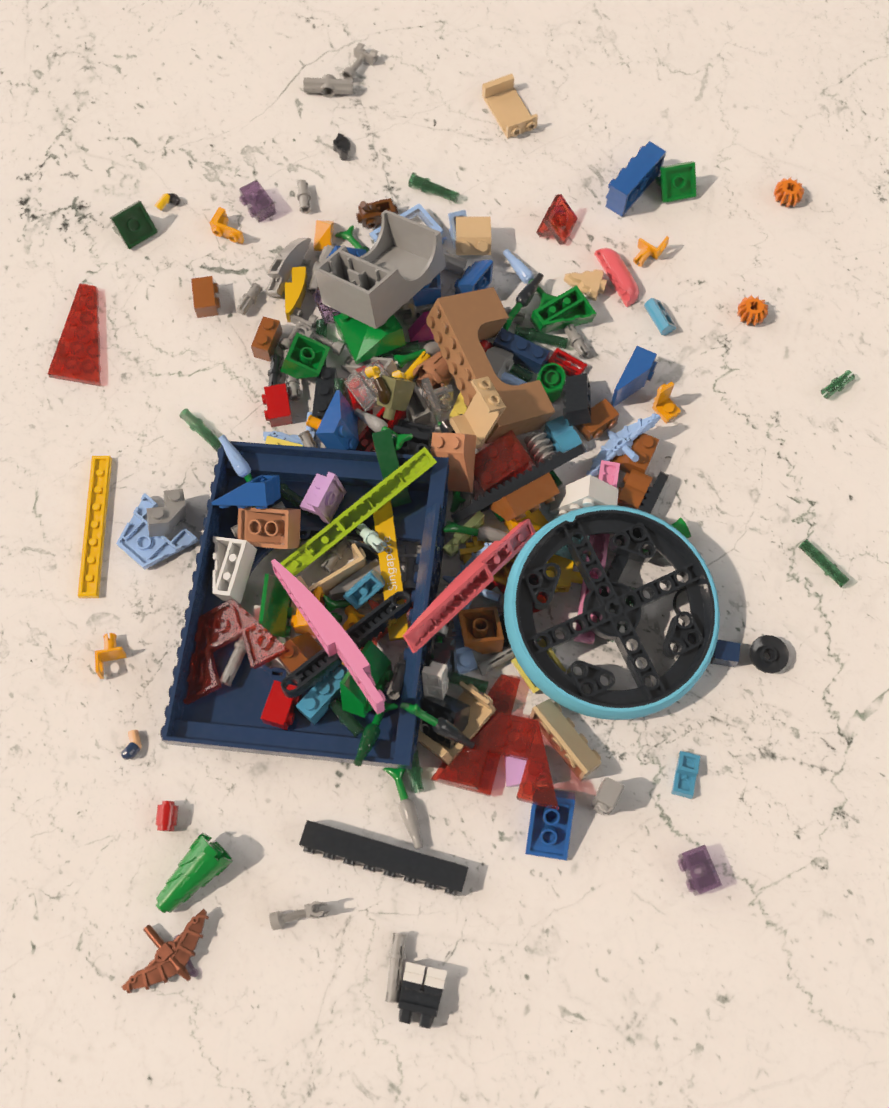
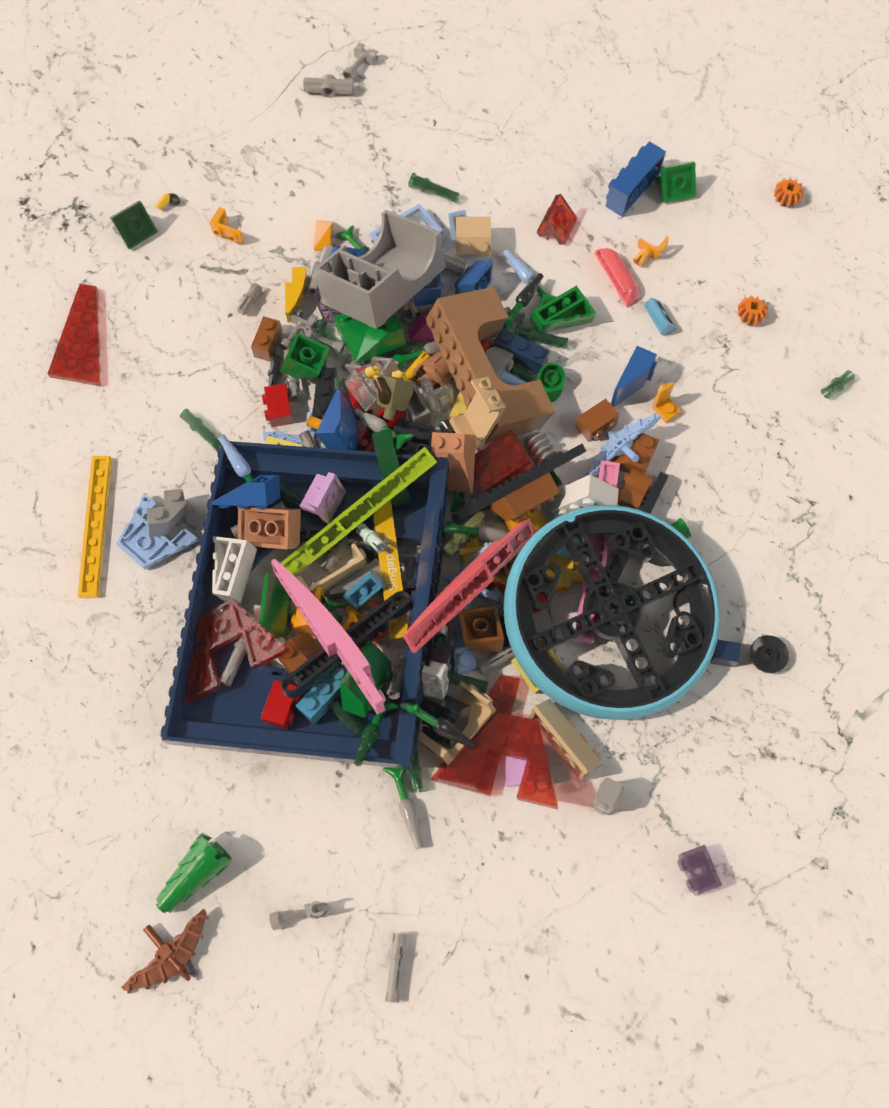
light orange bracket [95,633,127,679] -> none
arm [121,730,142,760] -> none
brick [155,801,179,832] -> none
dark orange brick [191,276,221,318] -> none
clear purple brick [239,180,276,223] -> none
light grey slope [265,237,312,297] -> none
light grey pin [297,180,311,213] -> none
black brick [299,820,469,897] -> none
black piece [333,133,350,161] -> none
reddish brown brick [356,198,398,229] -> none
black hips [398,962,447,1029] -> none
tan panel [482,73,538,139] -> none
blue slope [525,786,575,861] -> none
dark azure brick [543,415,582,453] -> none
red tile [547,348,587,376] -> none
black brick [563,373,591,426] -> none
tan rock [564,269,607,301] -> none
light grey pin [564,324,590,359] -> none
dark azure slope [671,751,700,799] -> none
clear green pin [798,539,850,588] -> none

